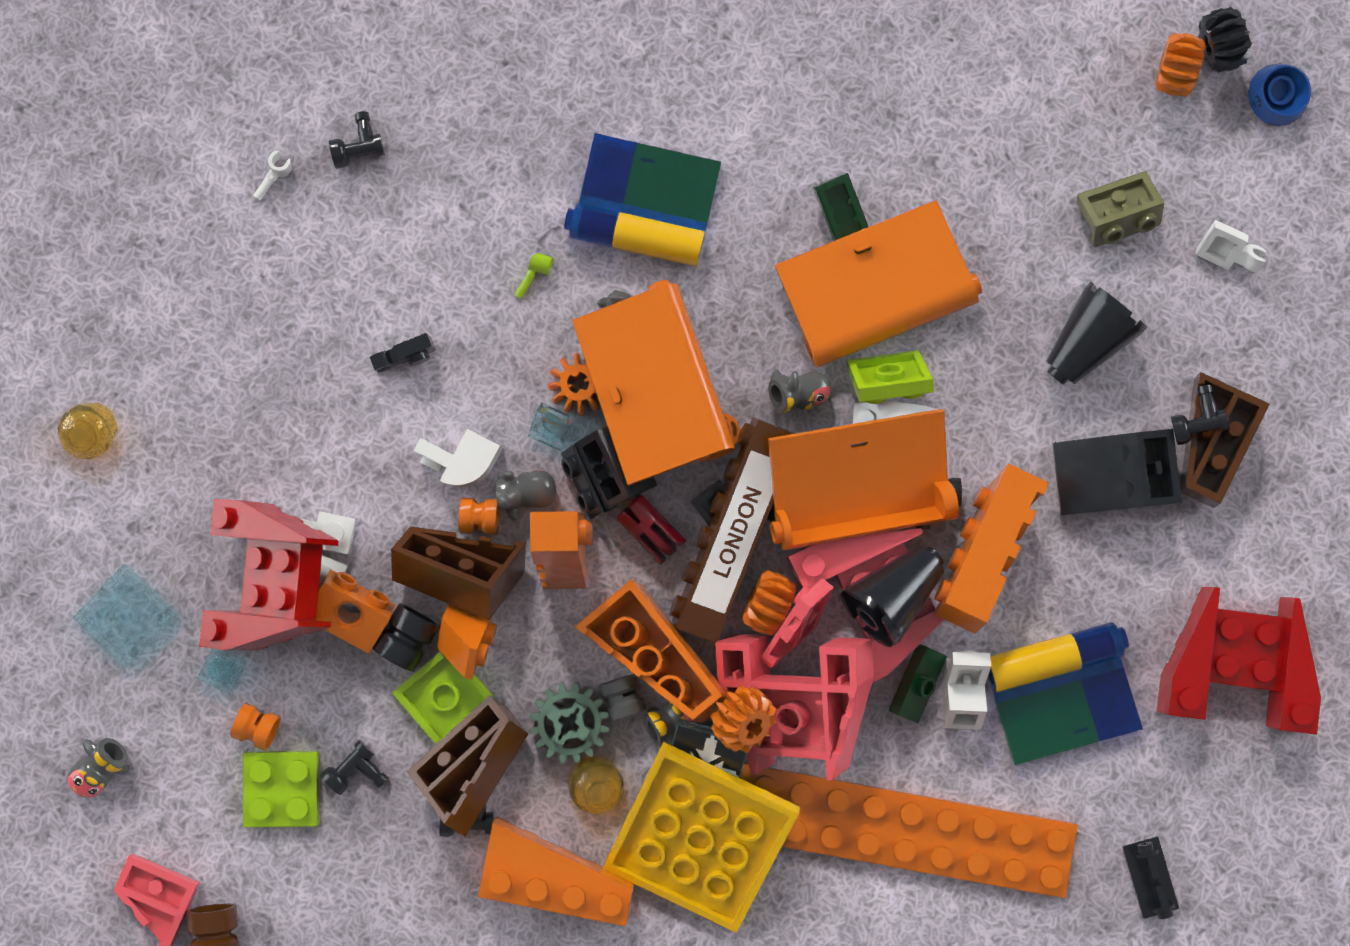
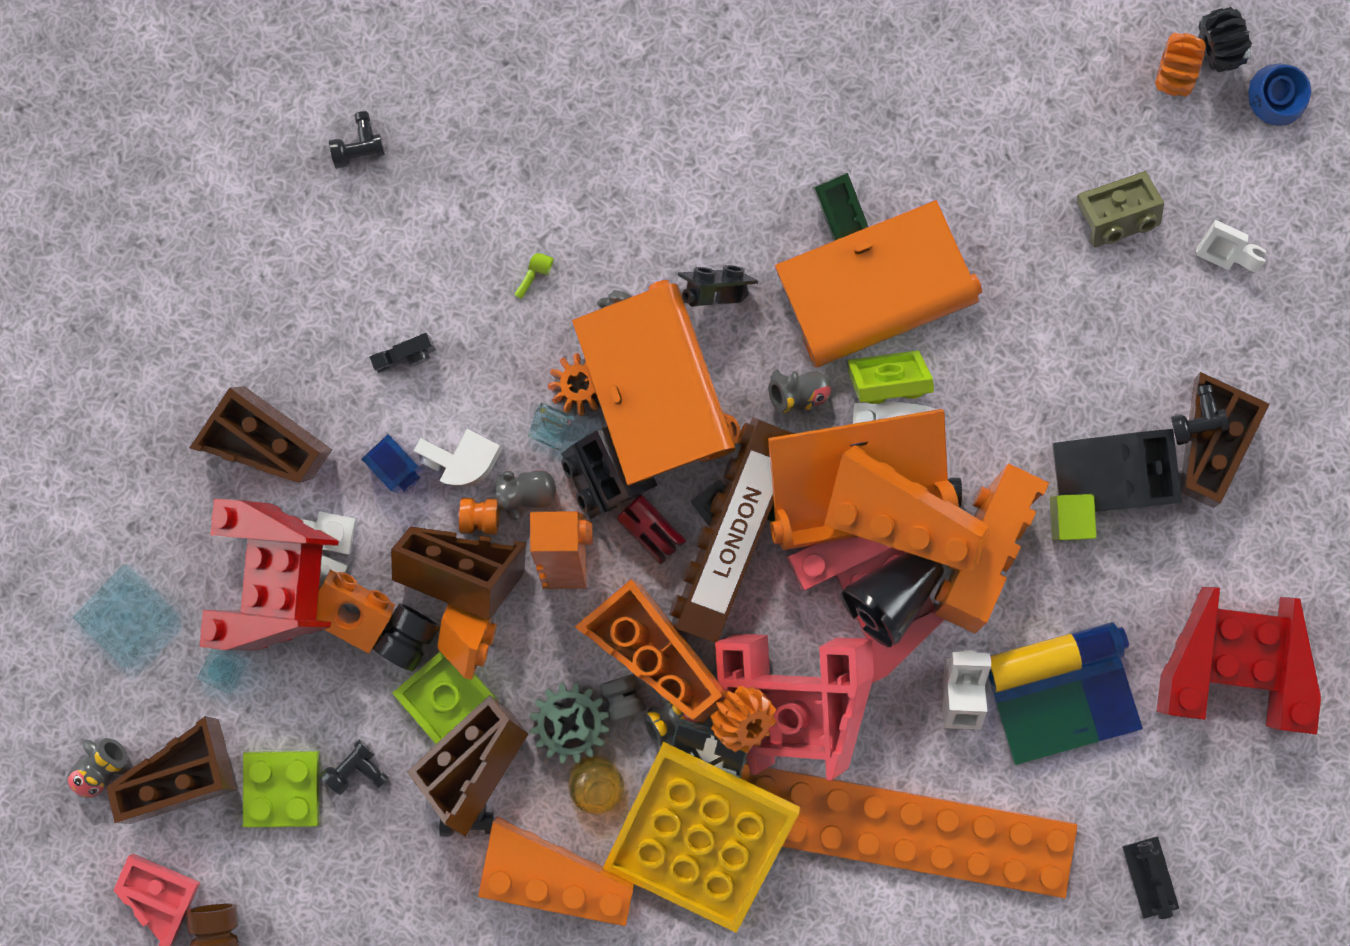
clear yellow hair [57,402,119,459] -> none
orange wheel [230,703,281,751] -> none
white hand [253,150,292,200] -> none
door [564,133,721,267] -> none
orange gear [742,570,796,636] -> none
coral wing [761,578,834,669] -> none
dark green plate [888,644,947,724] -> none
black cone [1046,282,1147,385] -> none
none -> reddish brown wedge [106,716,237,824]
none -> reddish brown wedge [189,386,333,483]
none -> clear blue brick [361,434,423,493]
none -> black hinge [678,265,758,307]
none -> orange wedge [824,445,990,573]
none -> lime panel [1050,494,1096,541]

